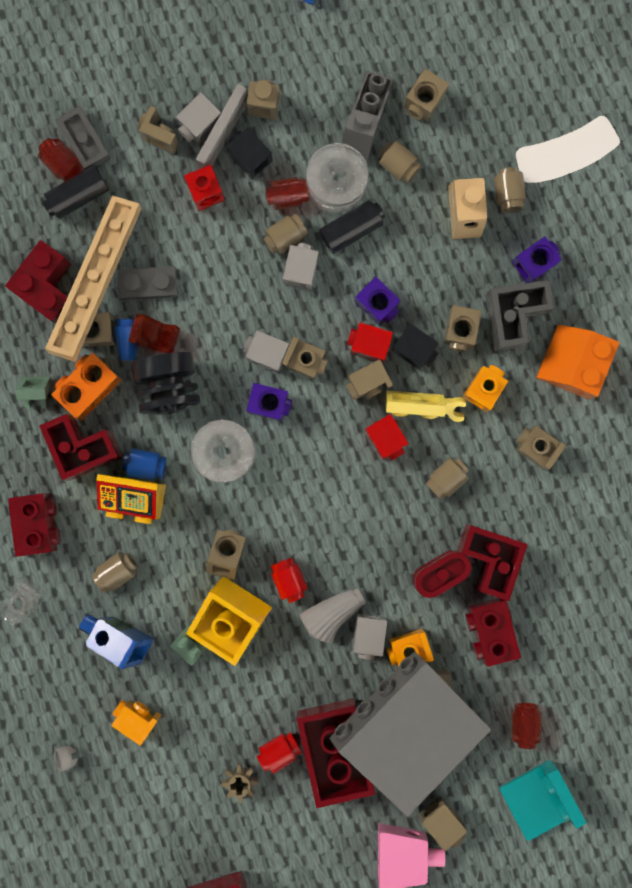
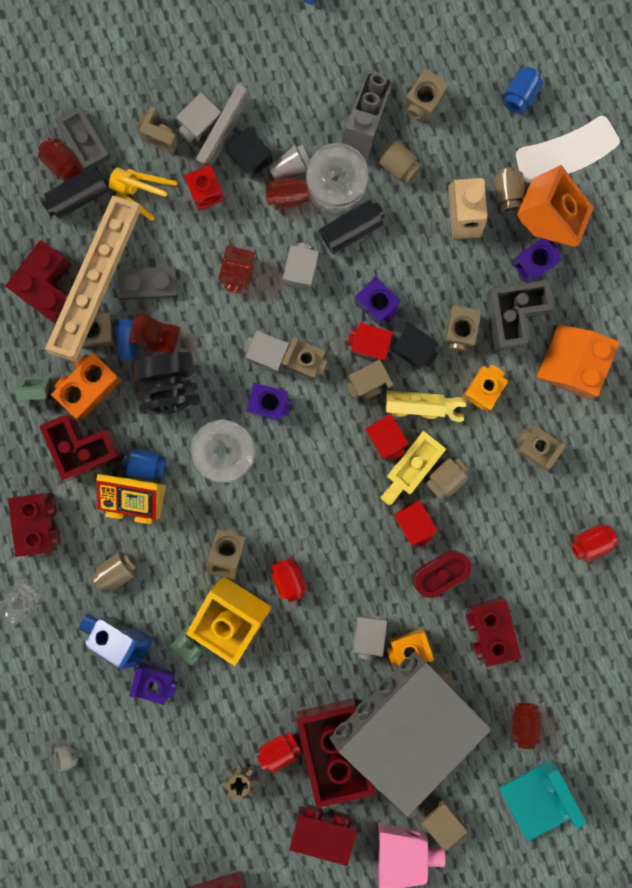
light orange brick [111,699,161,746] -> none
dark tan brick [247,80,281,120] -> none
dark tan brick [263,214,308,255] -> none
light grey piece [299,588,366,644] -> none
dark red brick [457,524,528,601] -> none
none -> yellow plant [109,167,178,221]
none -> dark purple brick [129,663,178,705]
none -> clear red brick [218,245,257,294]
none -> light grey cone [268,144,313,181]
none -> dark red brick [289,805,357,866]
none -> light yellow plate [380,431,446,505]
none -> red brick [392,500,438,547]
none -> blue brick [503,67,543,114]
none -> orange slope [517,165,594,247]
none -> red brick [571,524,618,563]

